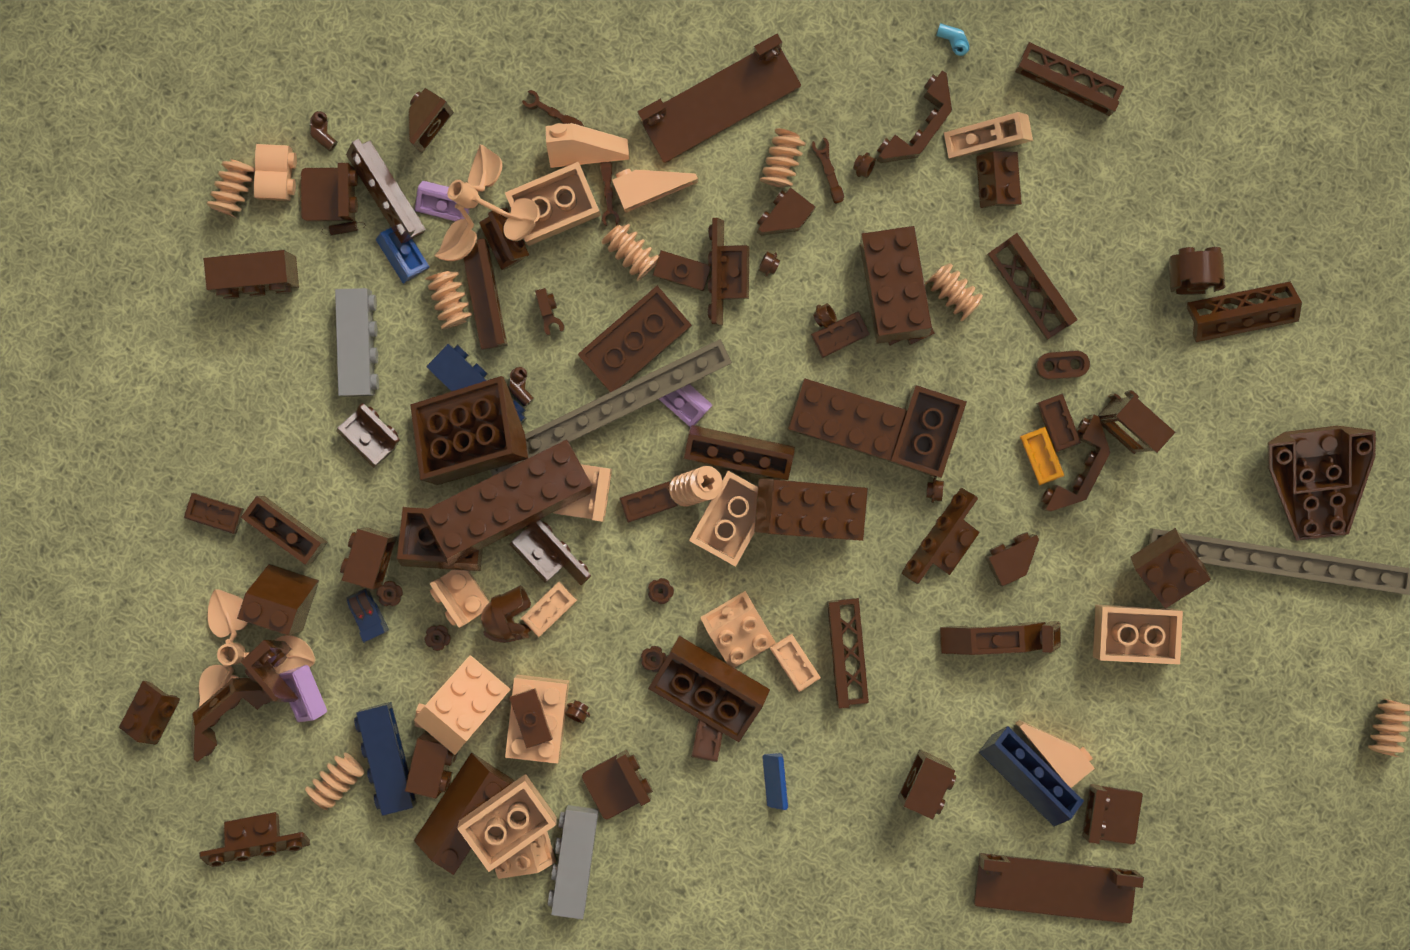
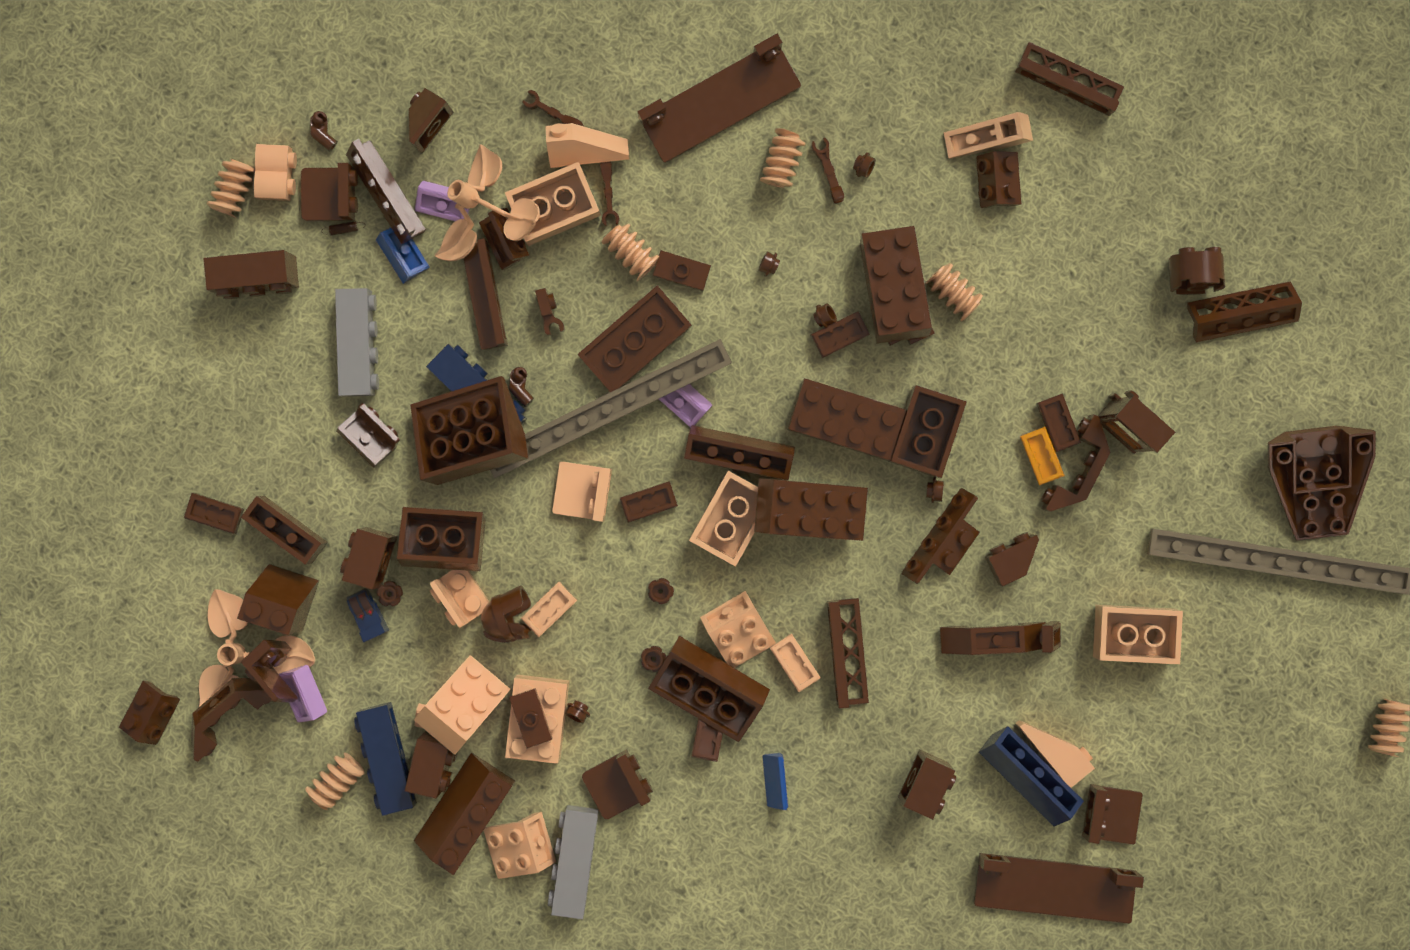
reddish brown bracket [199,812,310,867] -> none
reddish brown brick [422,439,592,566] -> none
reddish brown plate [424,625,451,651] -> none
light nougat piece [425,271,472,330] -> none
light nougat brick [457,774,557,872] -> none
reddish brown bracket [509,519,591,585] -> none
light nougat slope [612,169,698,213] -> none
light nougat piece [669,466,723,507] -> none
reddish brown bracket [708,218,750,326] -> none
reddish brown slope [757,187,815,236] -> none
reddish brown slope [877,70,952,163] -> none
medium azure arm [936,23,970,56] -> none
reddish brown fence [987,233,1078,340] -> none
reddish brown plate [1035,351,1090,380] -> none
reddish brown brick [1130,528,1211,609] -> none

